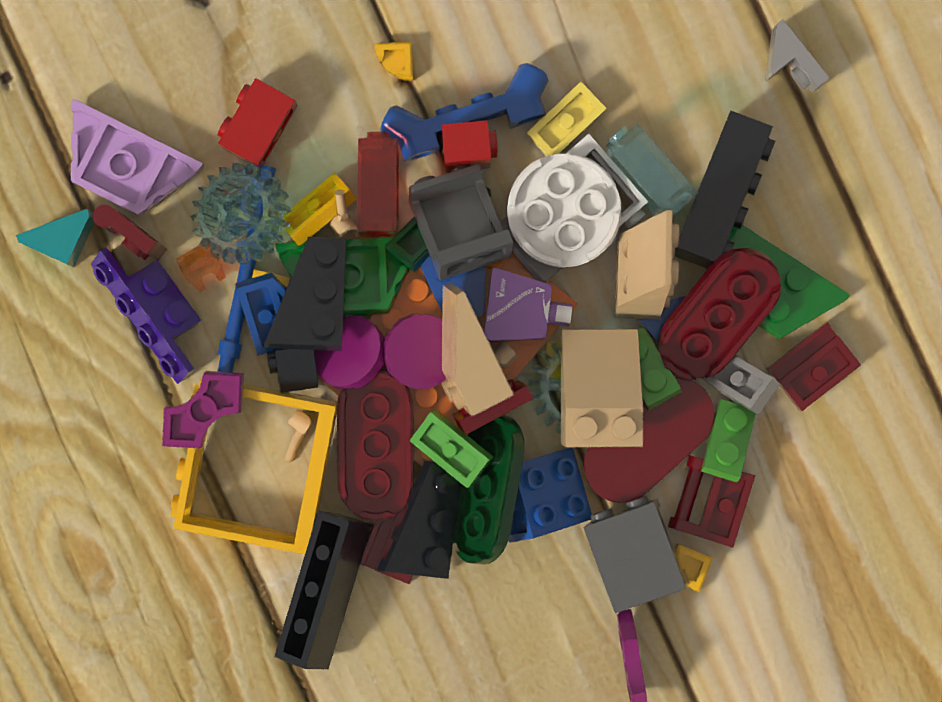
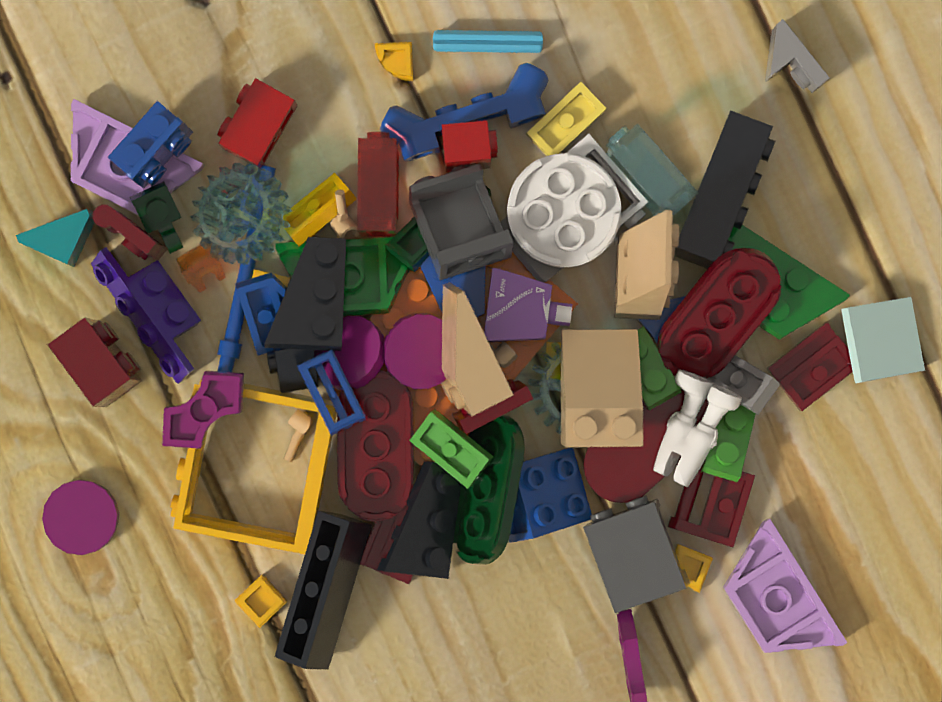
none -> magenta tile [42,480,119,555]
none -> dark red brick [47,317,142,407]
none -> blue bracket [108,101,193,188]
none -> dark green plate [130,181,184,254]
none -> yellow tile [234,574,288,628]
none -> blue tile [298,350,366,436]
none -> medium azure axle [433,30,543,53]
none -> white piece [653,369,742,487]
none -> lavender wing [723,518,847,653]
none -> light aqua tile [841,297,925,383]

